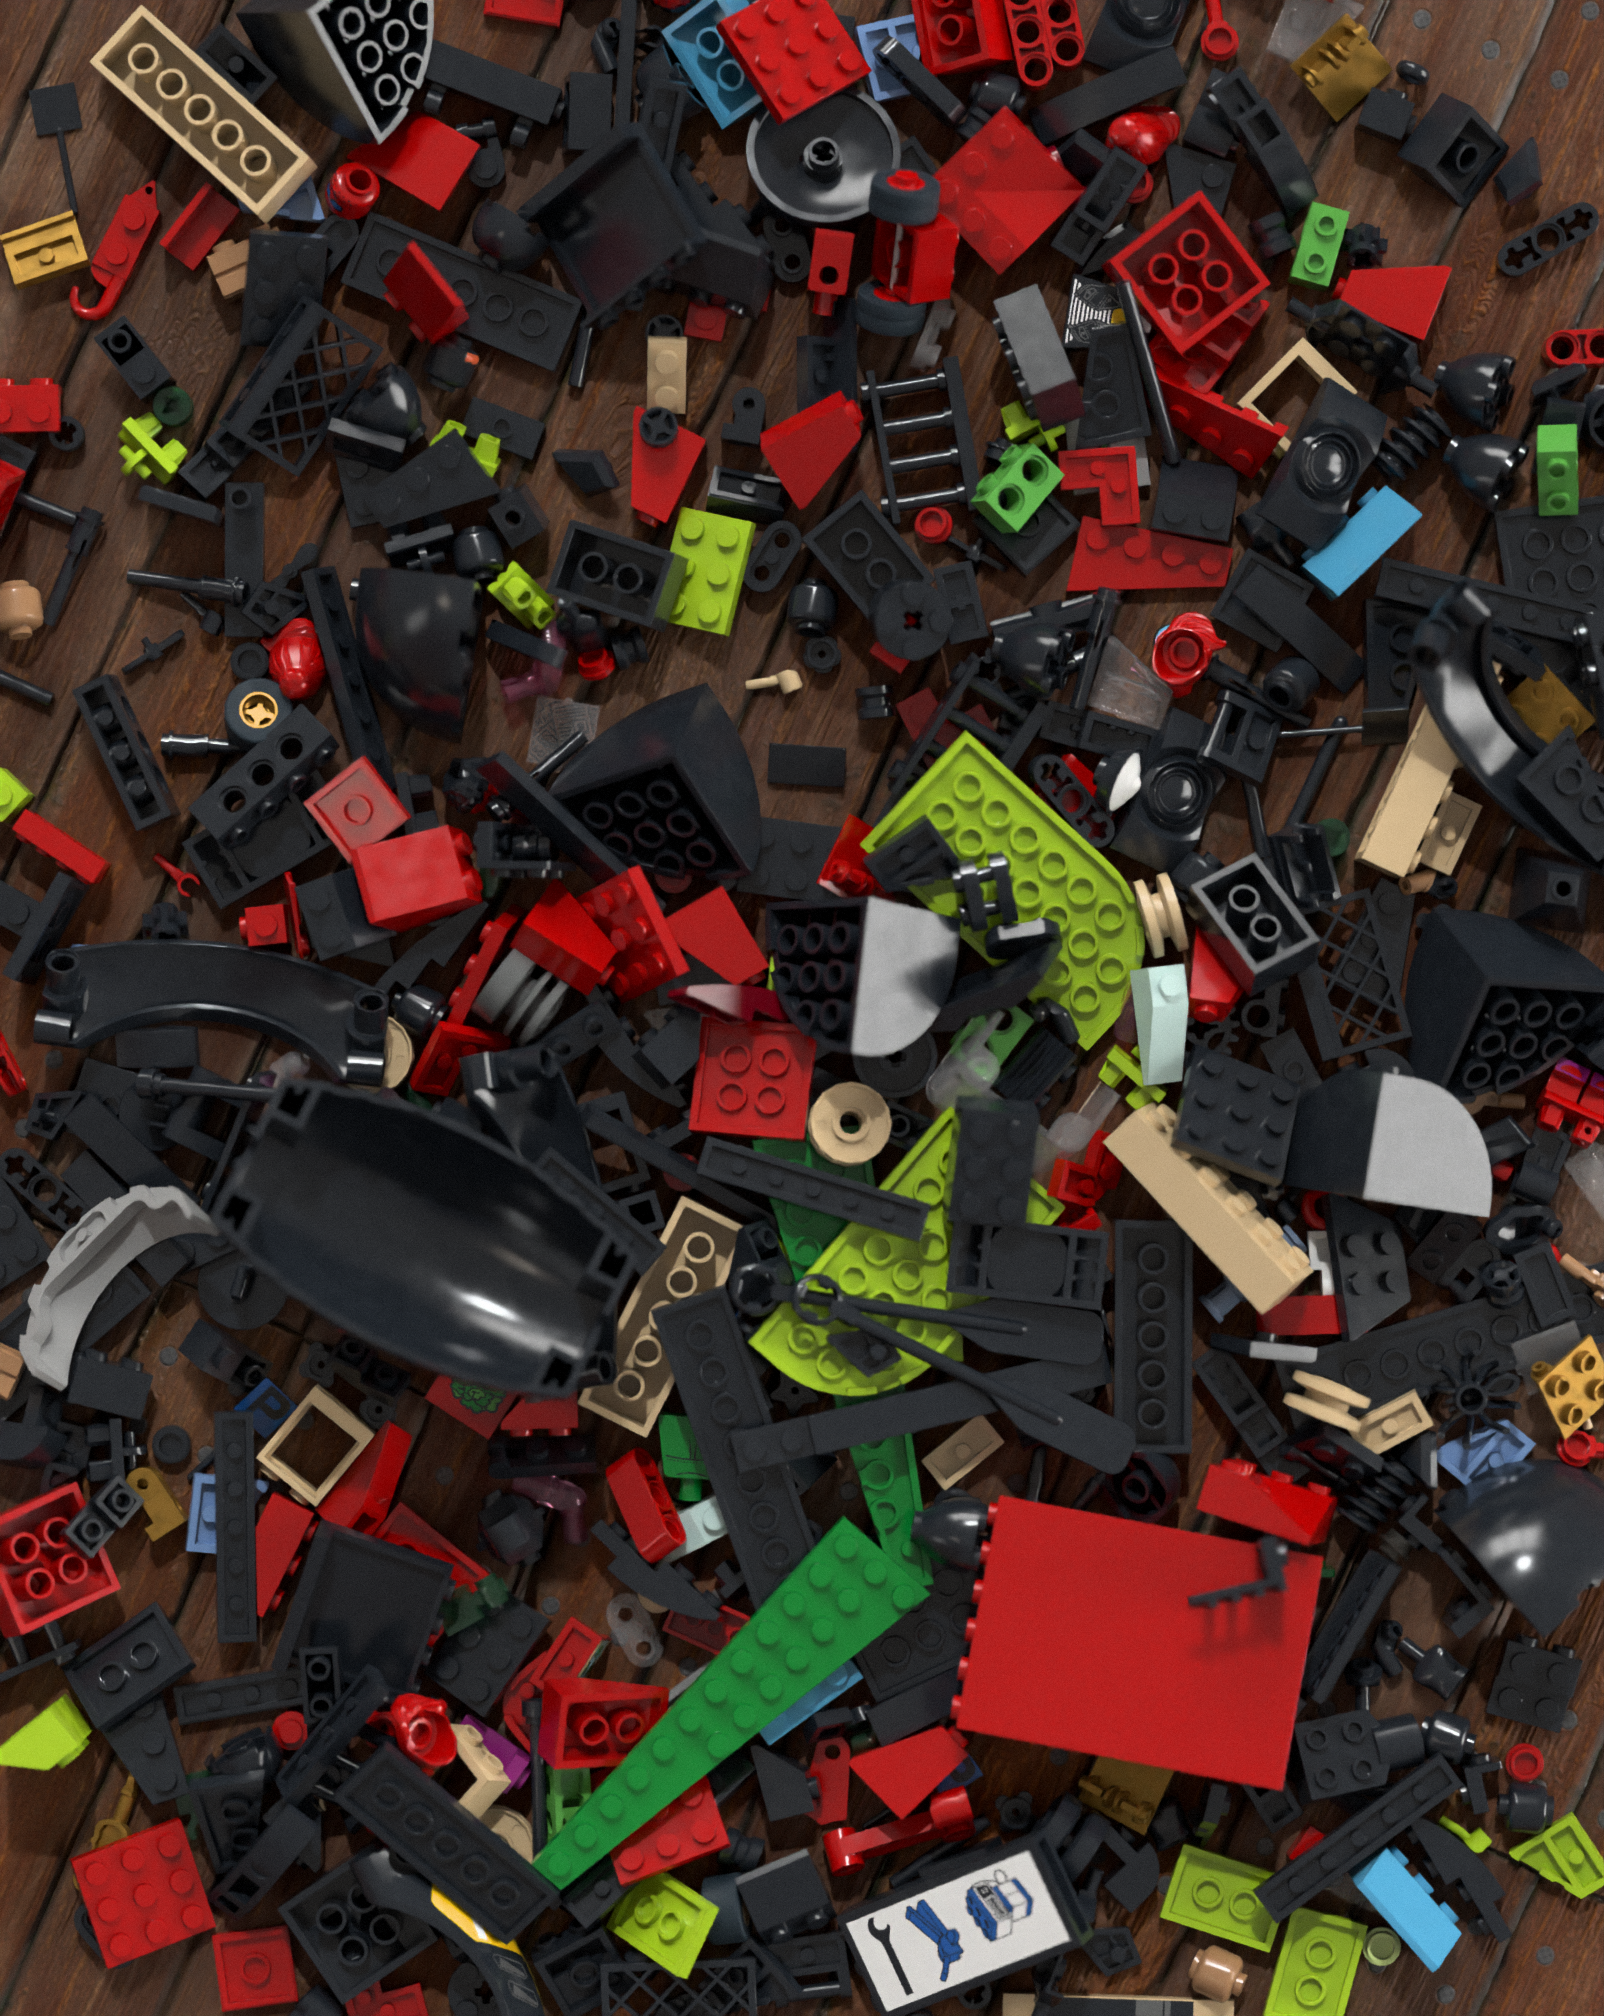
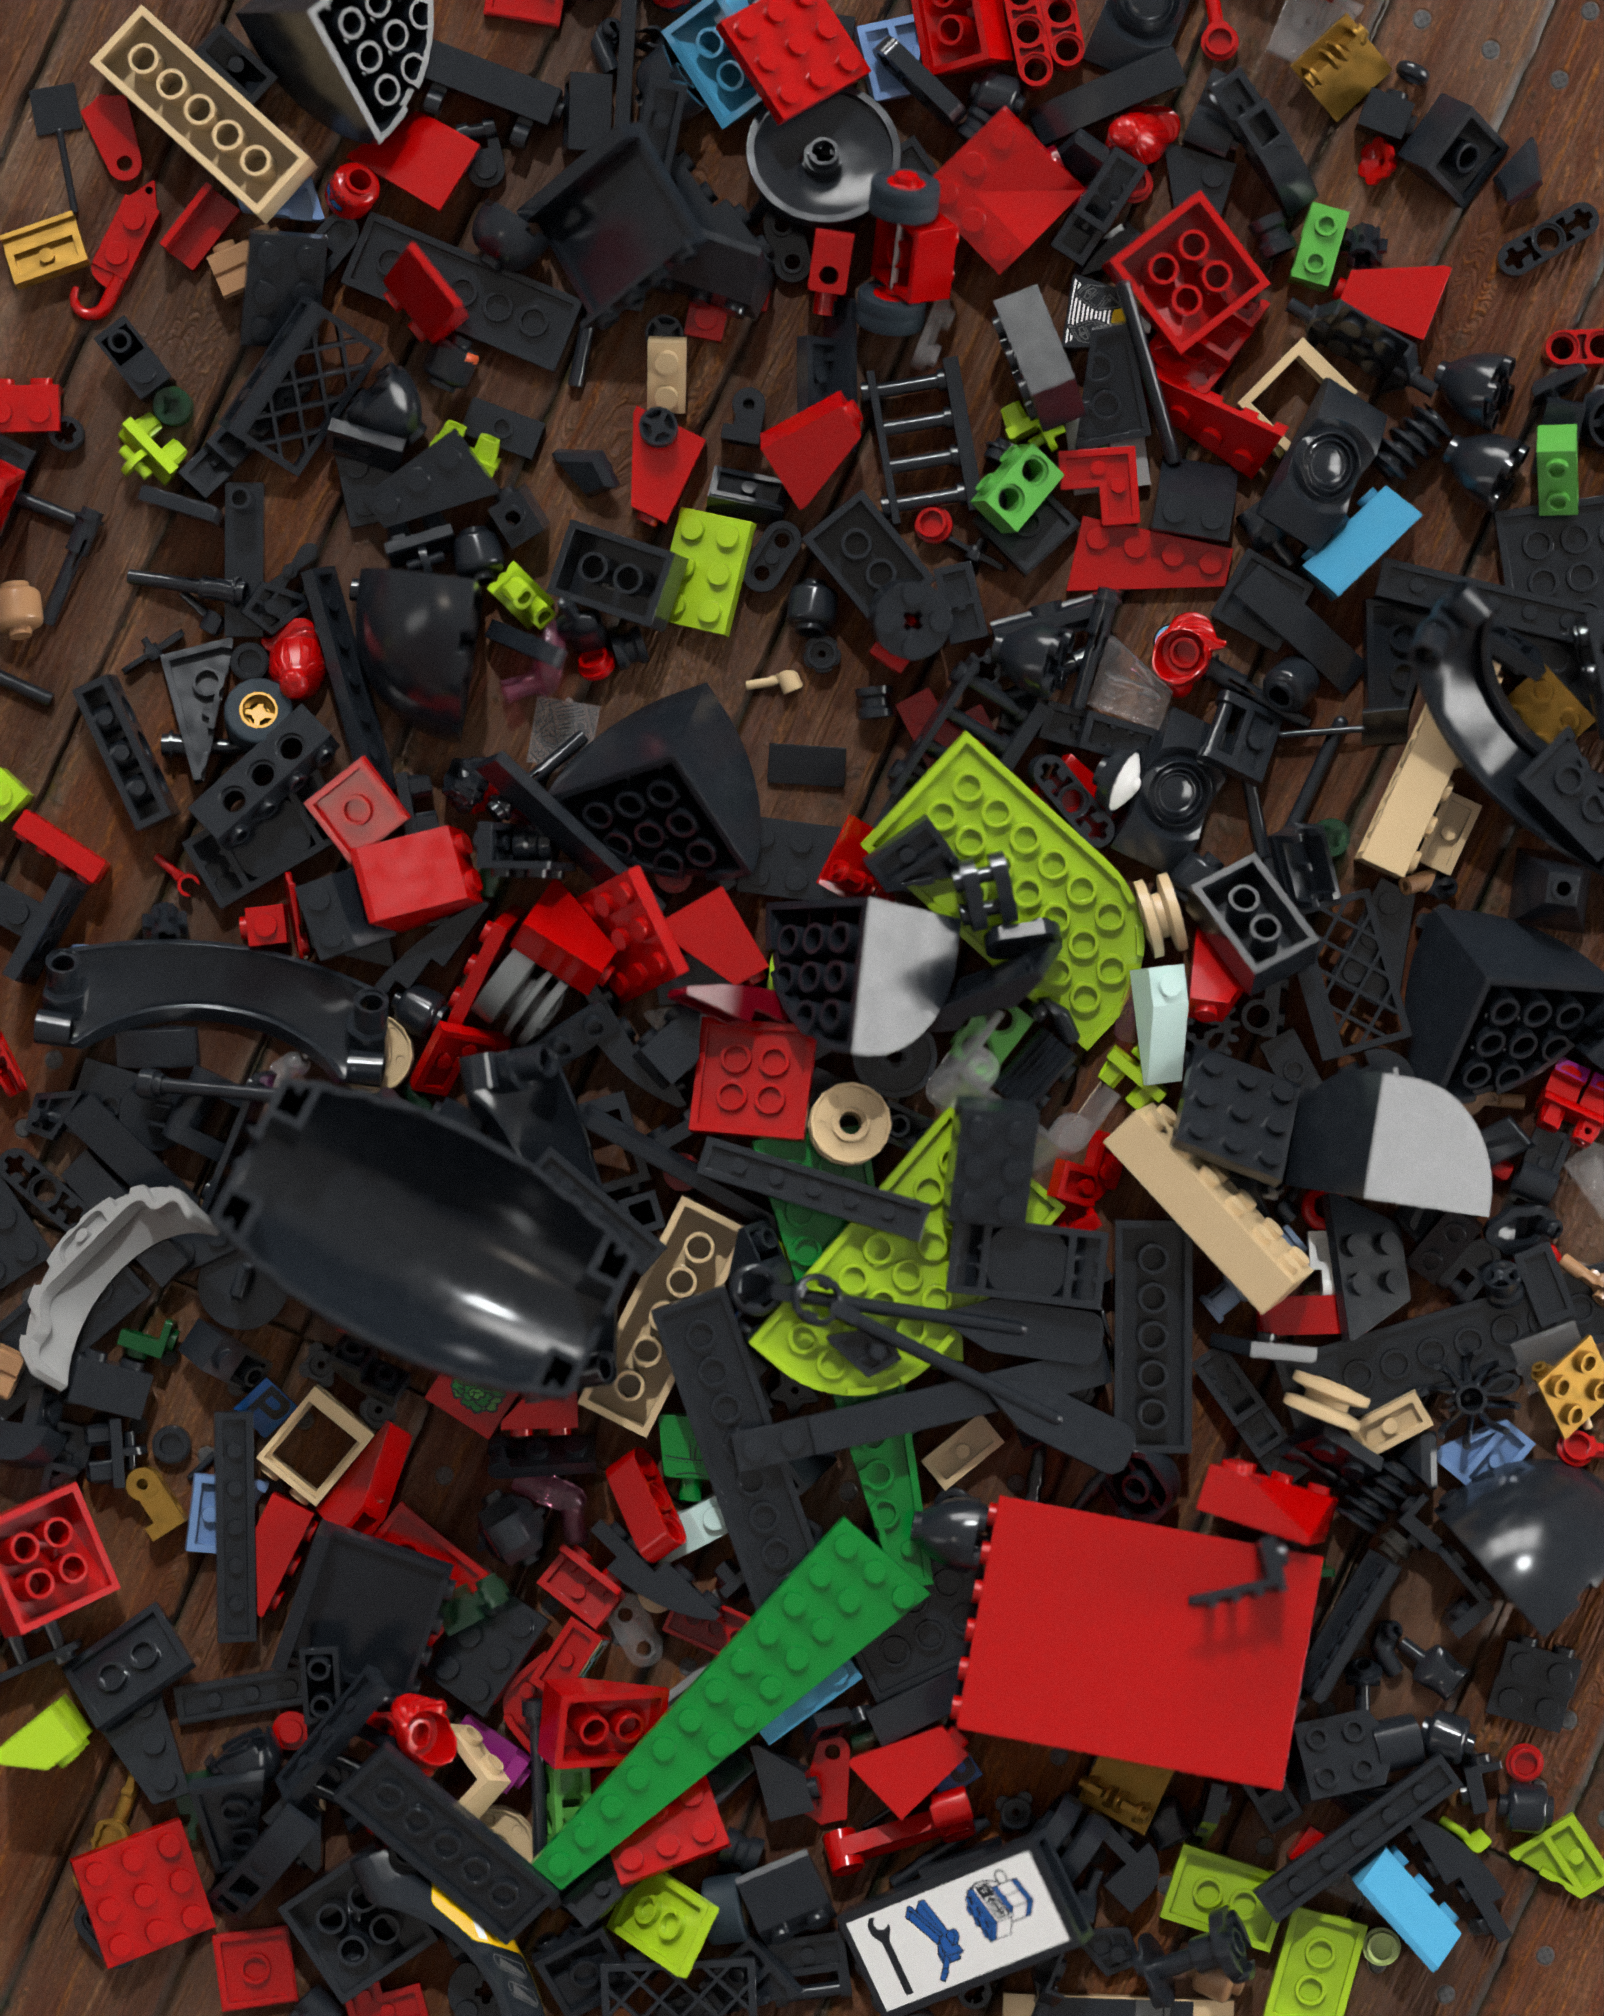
black slope [59,1474,145,1560] -> none
none -> red piece [81,94,143,182]
none -> dark green bracket [117,1318,180,1360]
none -> black wing [160,637,234,785]
none -> red bracket [536,1543,626,1632]
none -> black piece [1132,1905,1256,2009]
none -> red plant [1358,136,1397,186]

